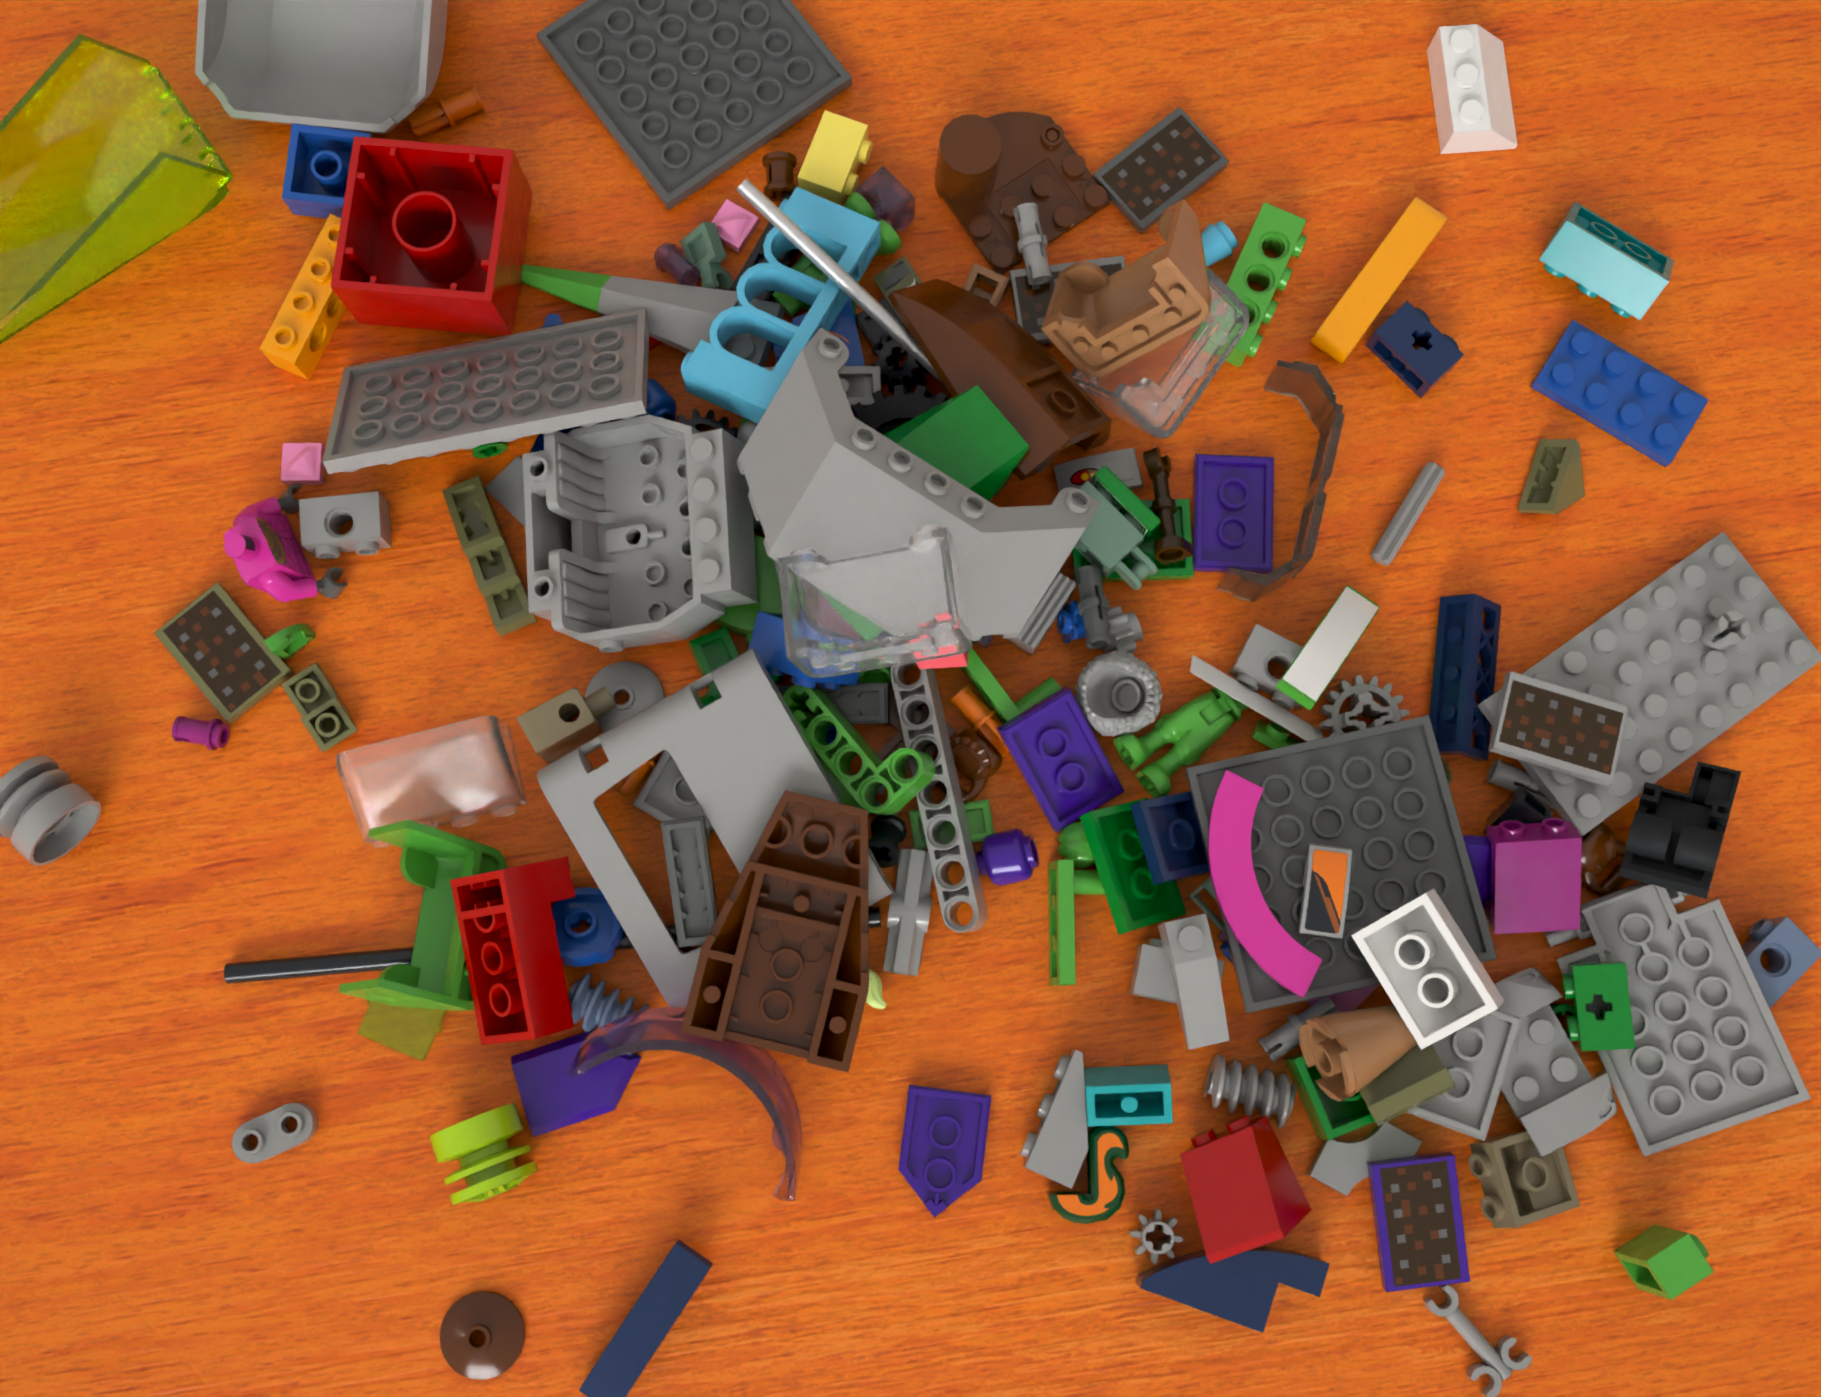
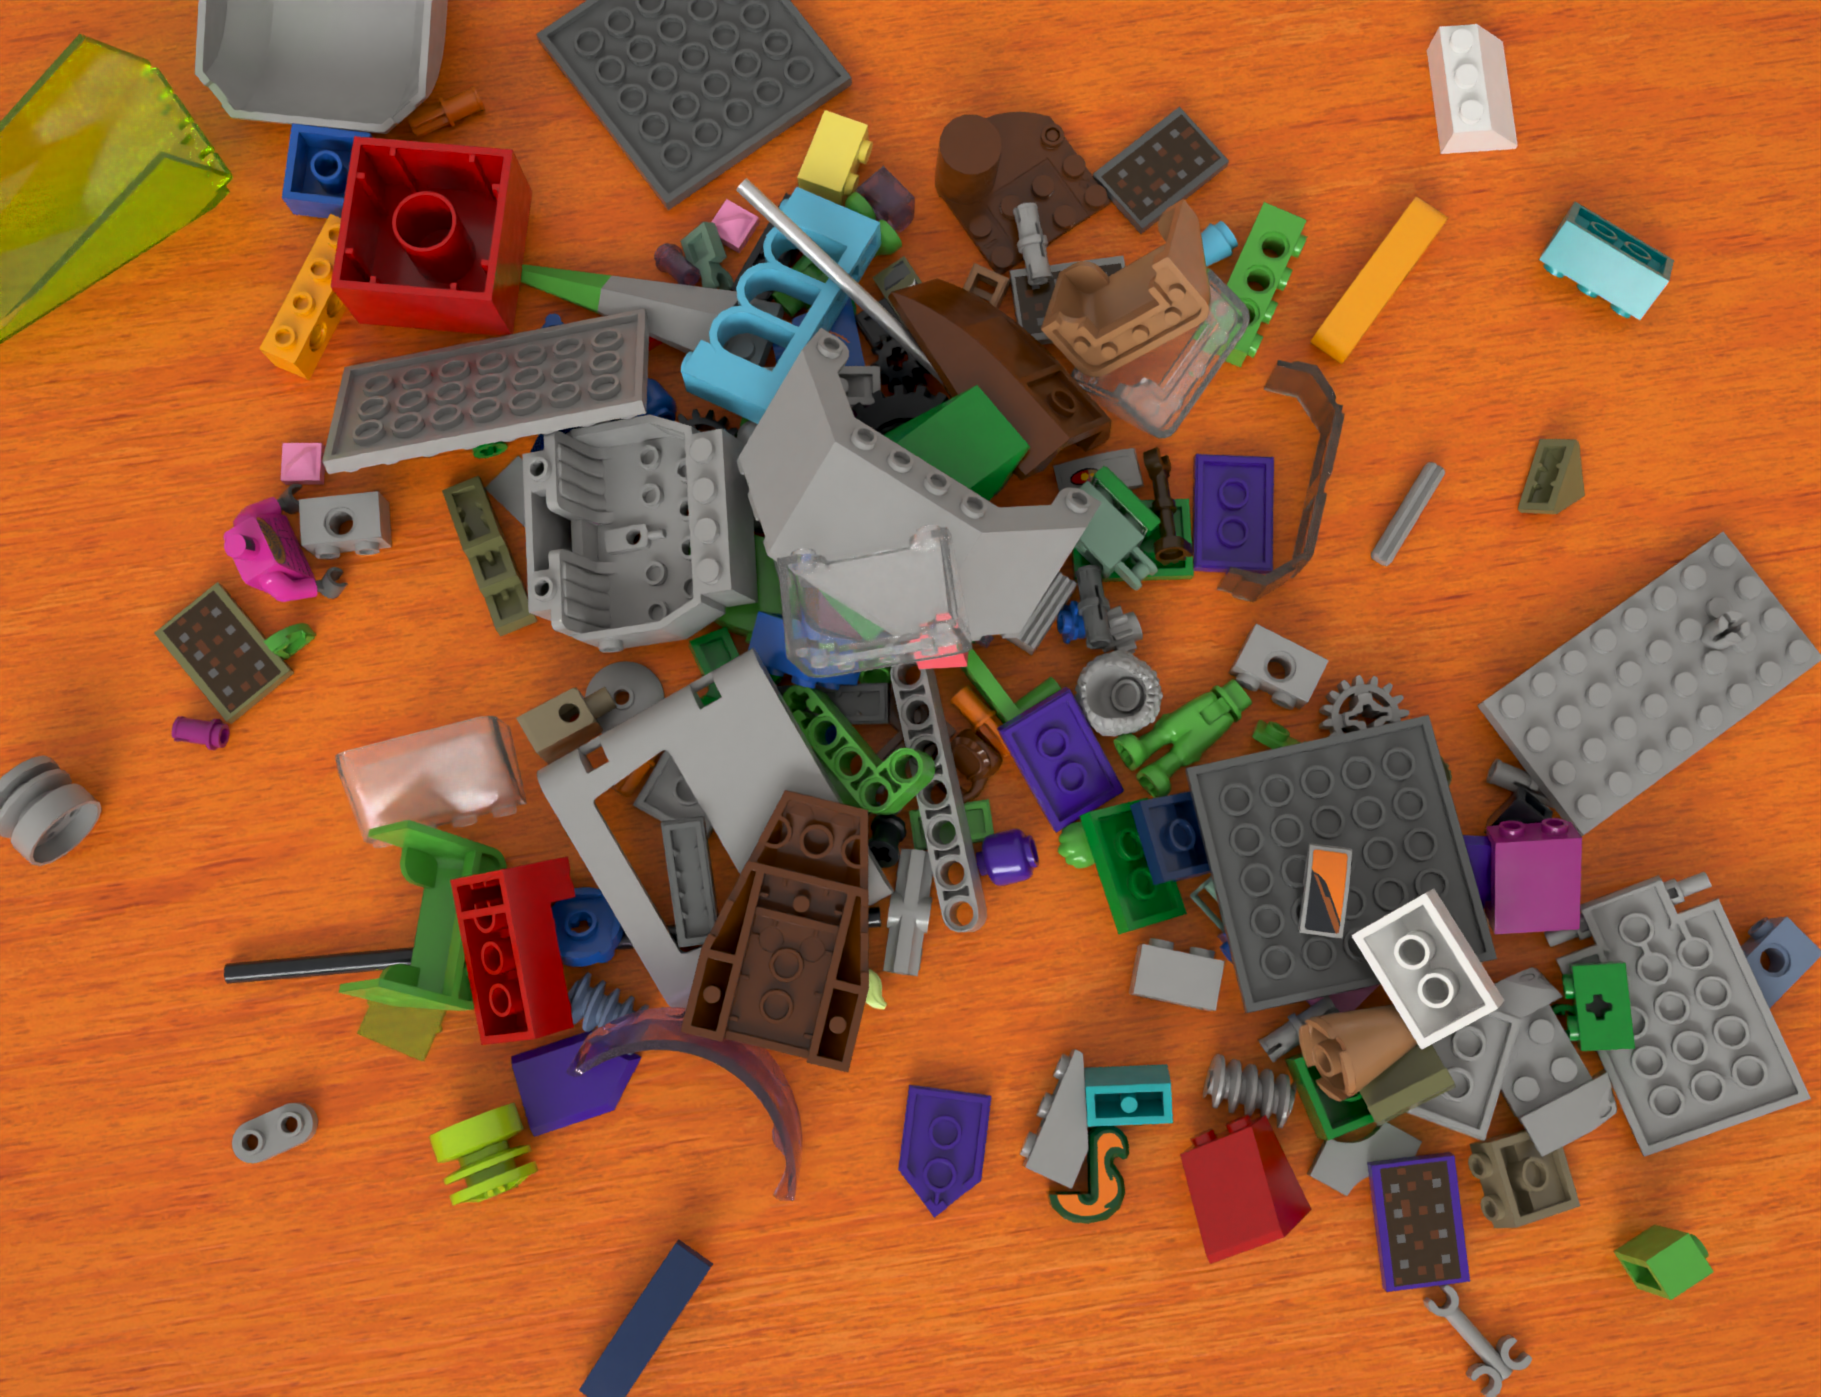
olive slope [281,663,358,752] -> none
reddish brown dish [440,1291,525,1380] -> none
reddish brown bush [762,151,797,202] -> none
bright green piece [1048,860,1105,986] -> none
light grey gear [1128,1208,1183,1264] -> none
dark blue slope [1135,1246,1329,1333] -> none
light grey slope [1158,913,1230,1050] -> none
white sticker [1190,654,1323,742] -> none
dark pink tile [1208,770,1323,998] -> none
white slope [1276,585,1380,711] -> none
dark blue brick [1365,301,1464,398] -> none
dark blue fence [1429,594,1501,761] -> none
tile [1488,671,1629,786] -> none
blue plate [1530,320,1708,467] -> none
reddish brown piece [1581,822,1629,897] -> none
black plate [1619,762,1741,899] -> none

